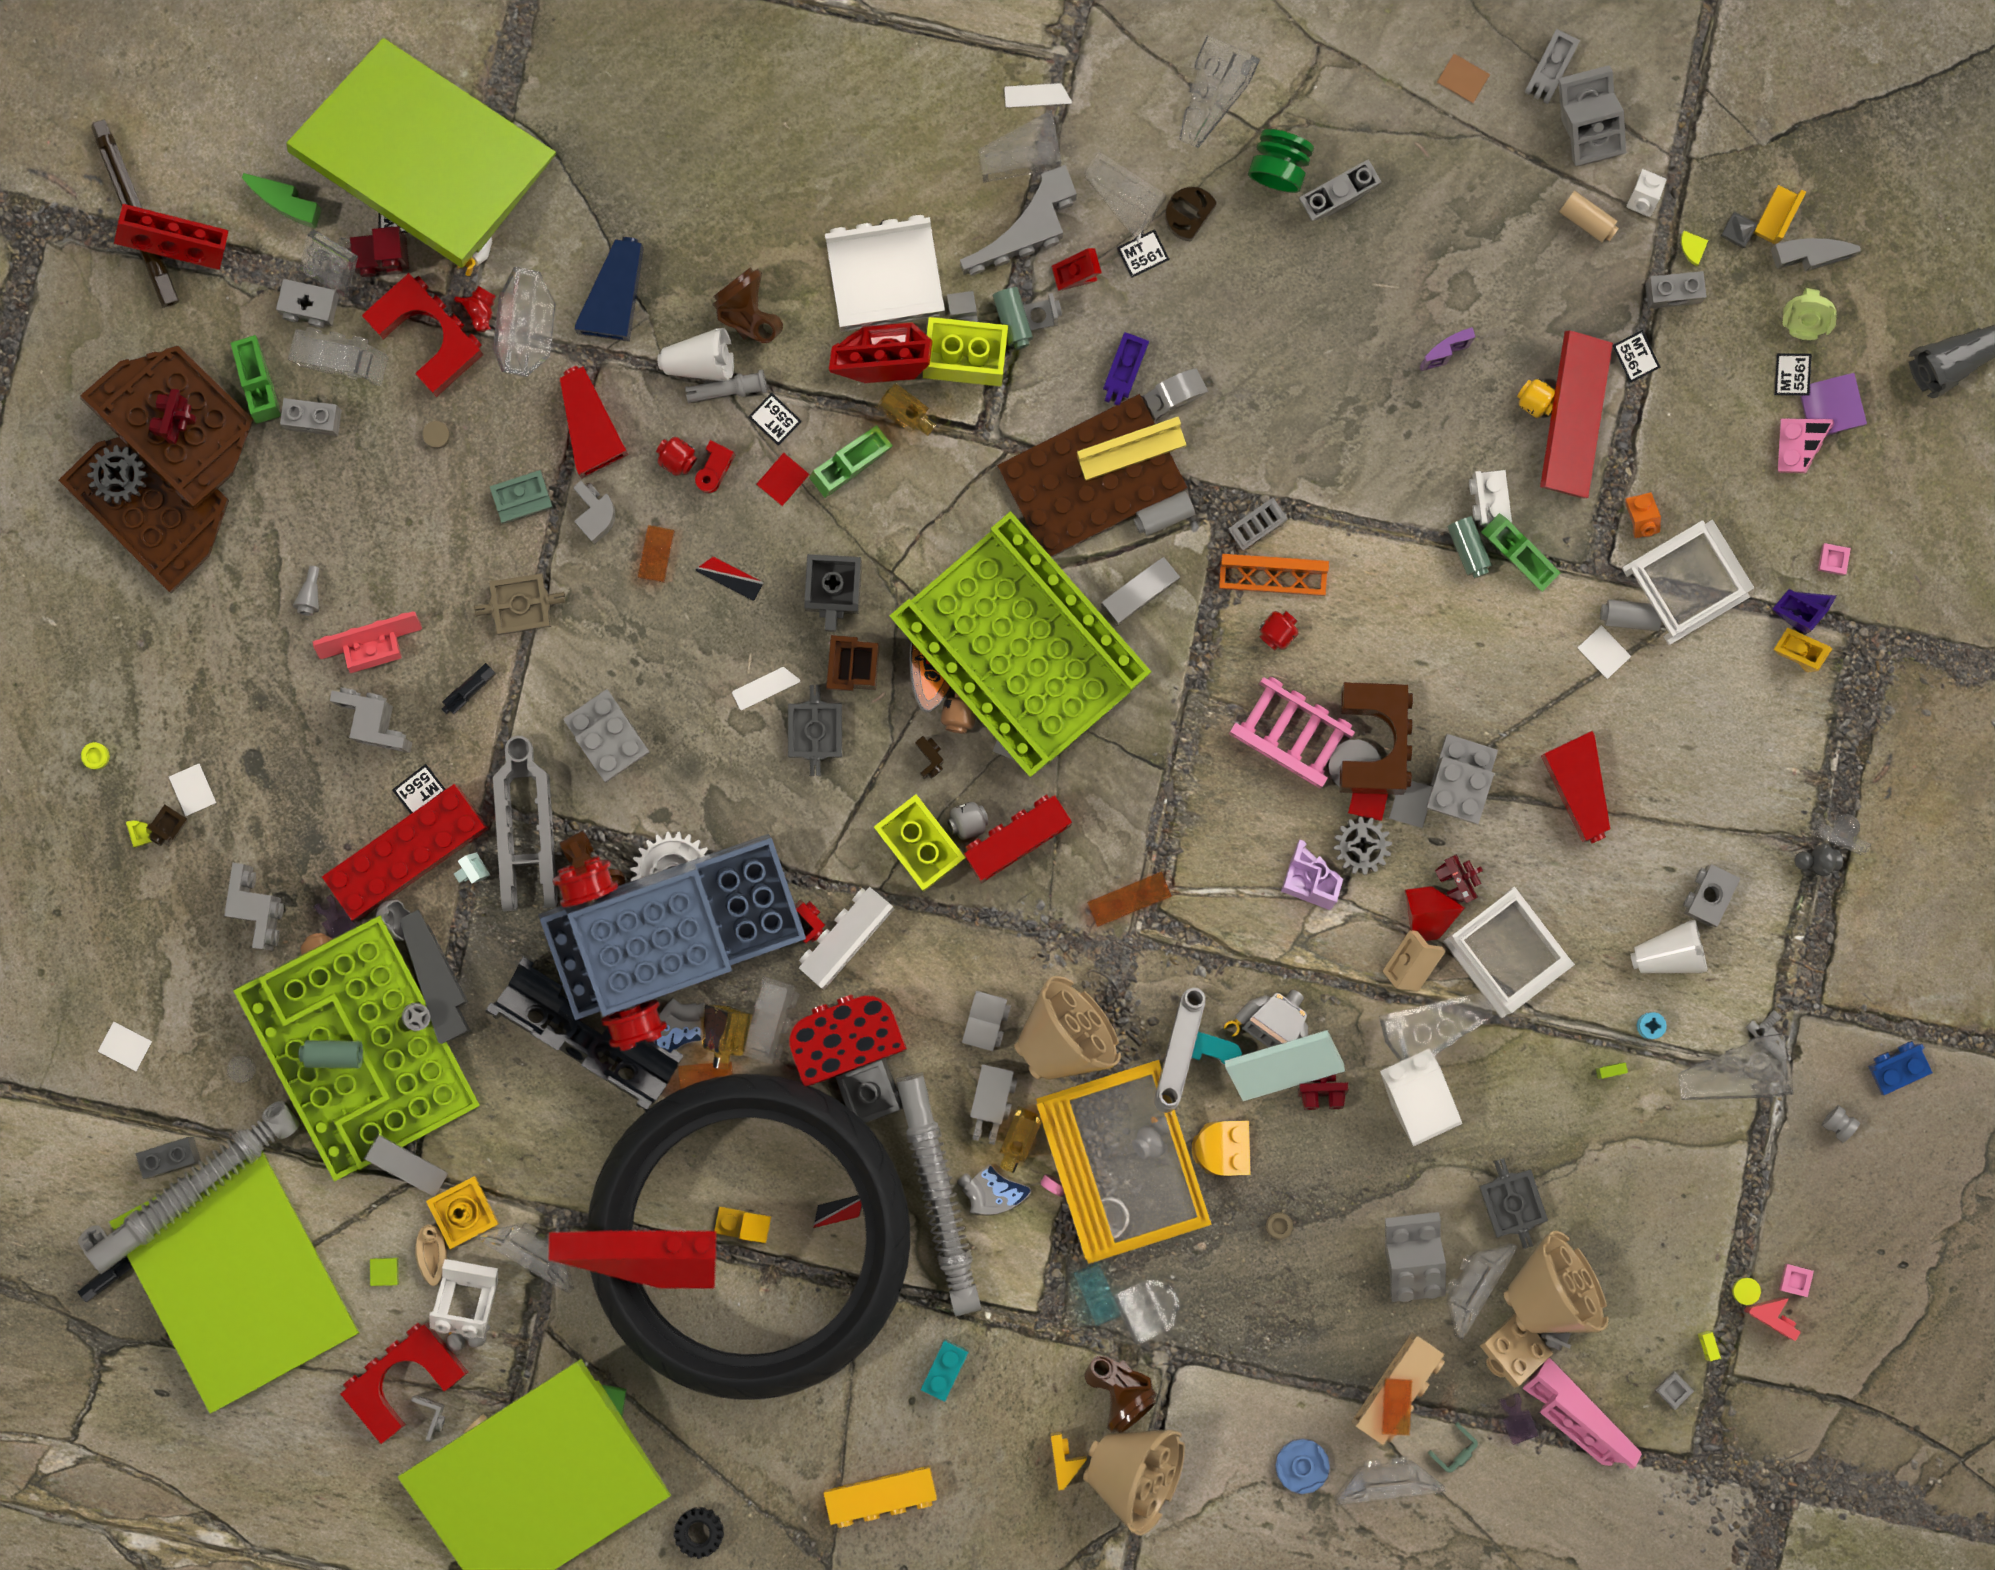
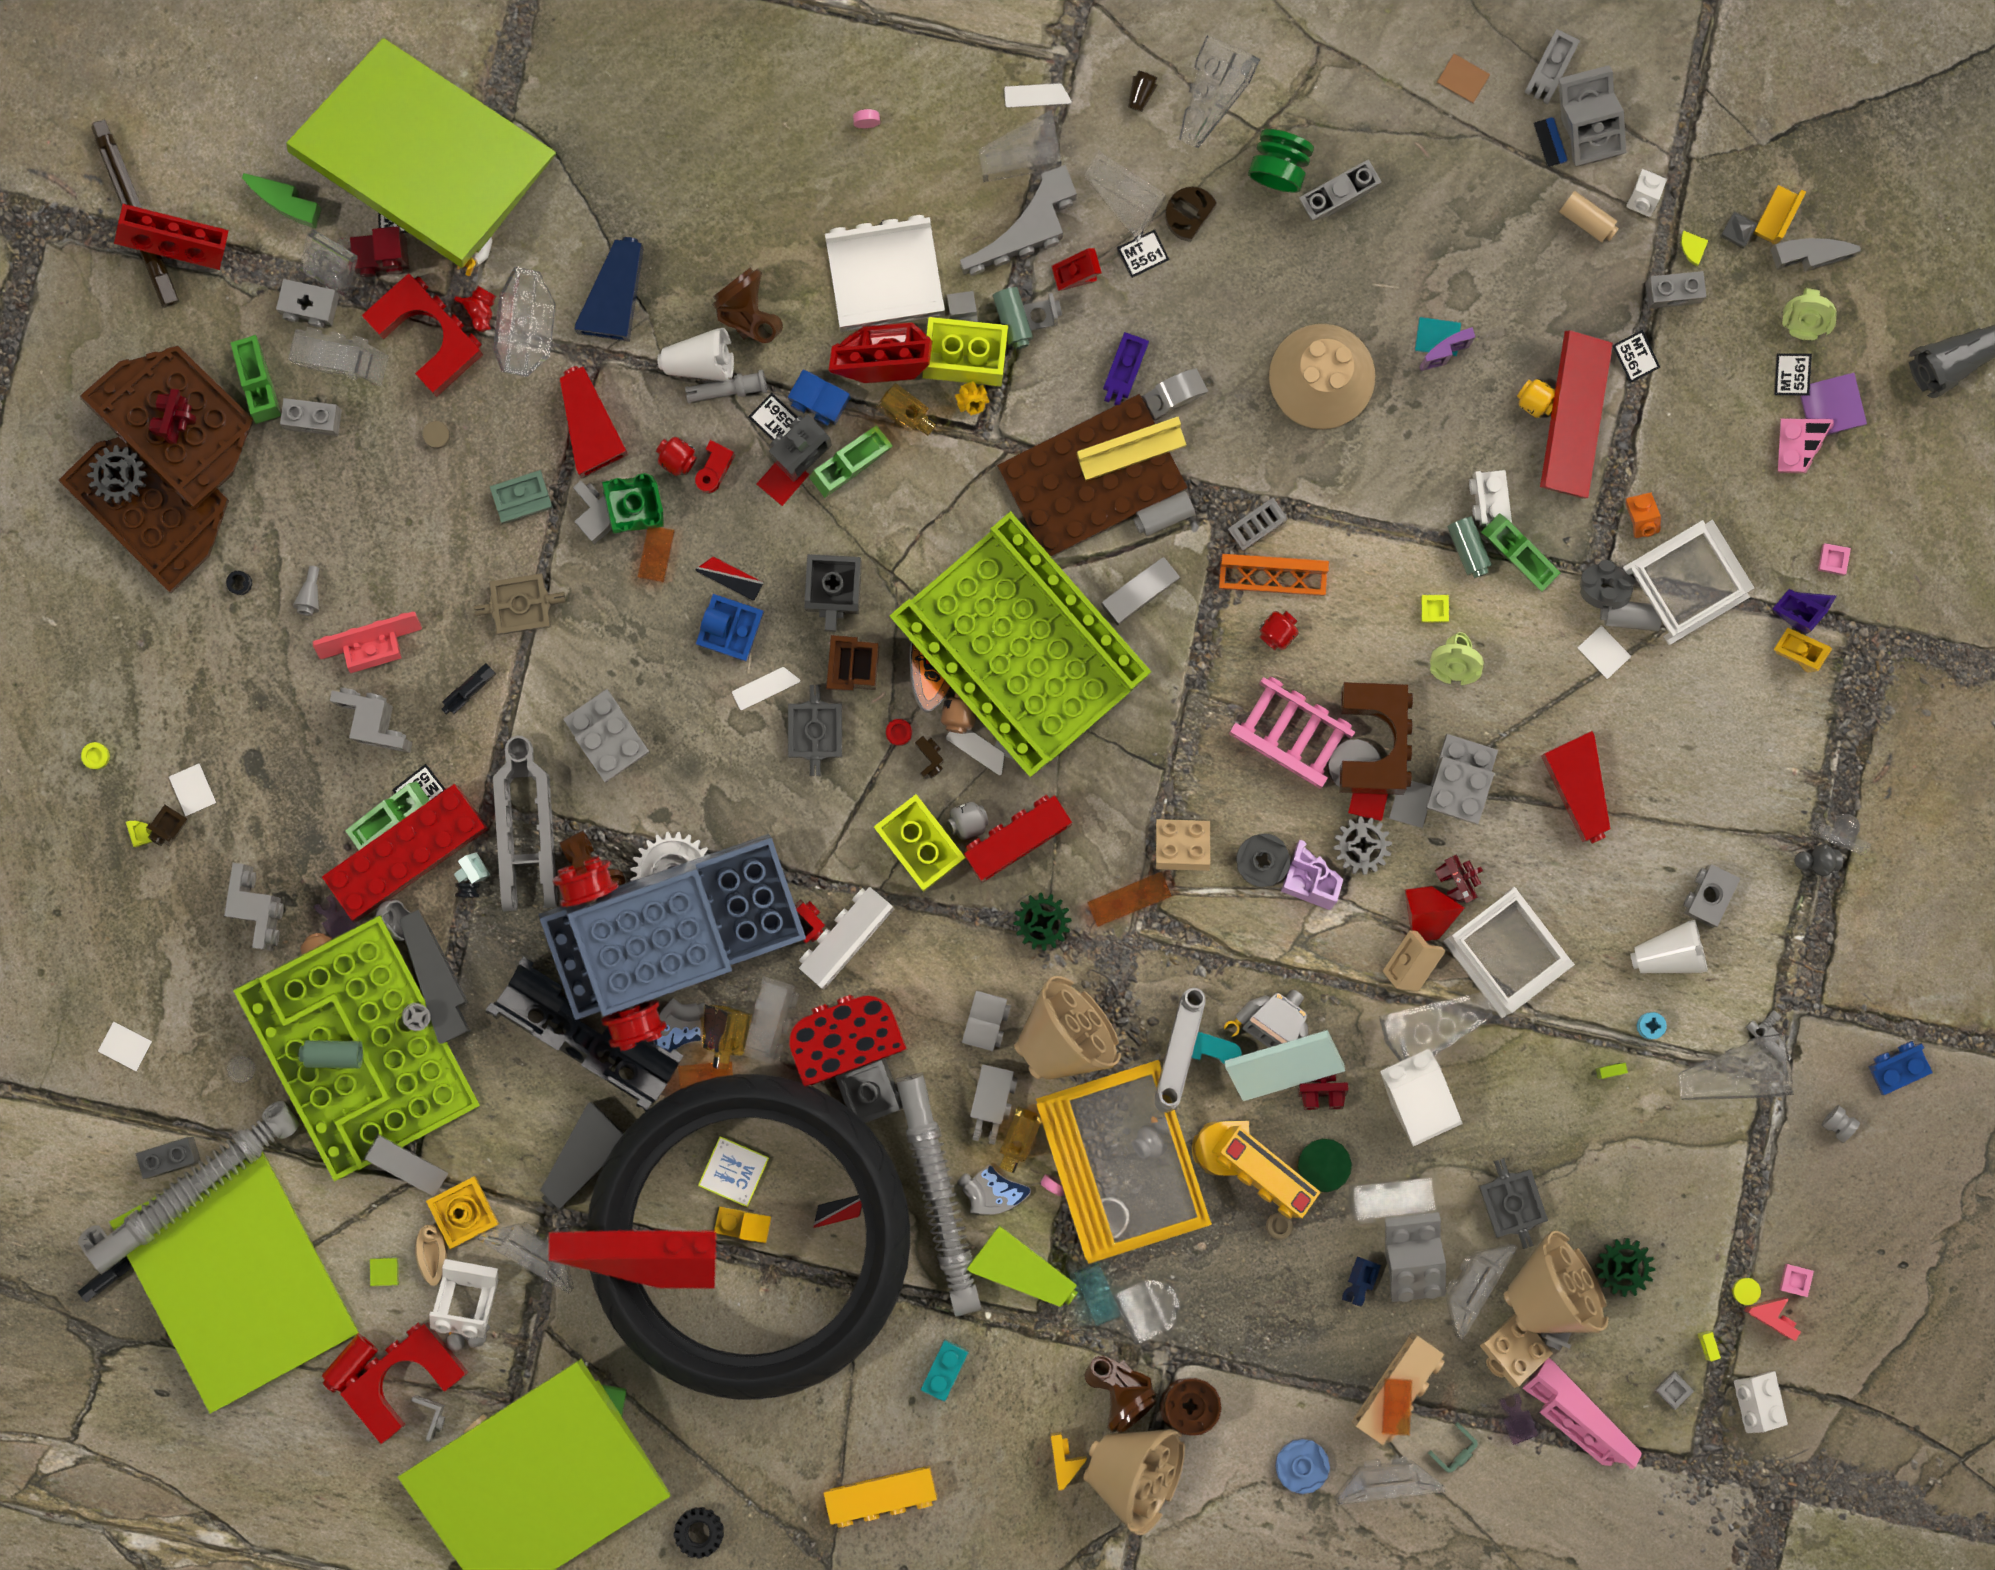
none -> black bush [226,571,253,595]
none -> red brick [322,1333,378,1393]
none -> bright green slope [345,781,430,850]
none -> black bush [455,883,480,898]
none -> dark grey slope [540,1102,624,1209]
none -> green slope [602,473,664,534]
none -> blue plate [696,594,764,662]
none -> white tile [698,1136,769,1207]
none -> dark grey hinge [769,414,832,482]
none -> blue brick [788,370,851,426]
none -> bright pink tile [853,109,880,129]
none -> red tile [885,719,912,746]
none -> white sticker [946,730,1004,775]
none -> yellow gear [955,381,990,416]
none -> lime slope [967,1225,1078,1307]
none -> dark green gear [1013,893,1072,951]
none -> dark brown cone [1128,70,1158,112]
none -> tan plate [1156,819,1210,871]
none -> reddish brown wheel [1159,1378,1222,1436]
none -> yellow brick [1212,1126,1321,1219]
none -> dark grey plate [1236,833,1290,887]
none -> tan cone [1269,324,1375,429]
none -> dark green tile [1297,1138,1352,1192]
none -> dark blue plate [1342,1256,1381,1307]
none -> clear wedge [1349,1177,1435,1224]
none -> teal sticker [1415,317,1461,356]
none -> neon yellow tile [1421,595,1449,623]
none -> yellowish green tile [1430,632,1484,685]
none -> black sticker [1534,117,1567,167]
none -> dark grey plate [1580,560,1635,610]
none -> dark green gear [1595,1238,1655,1297]
none -> white bracket [1734,1371,1788,1433]

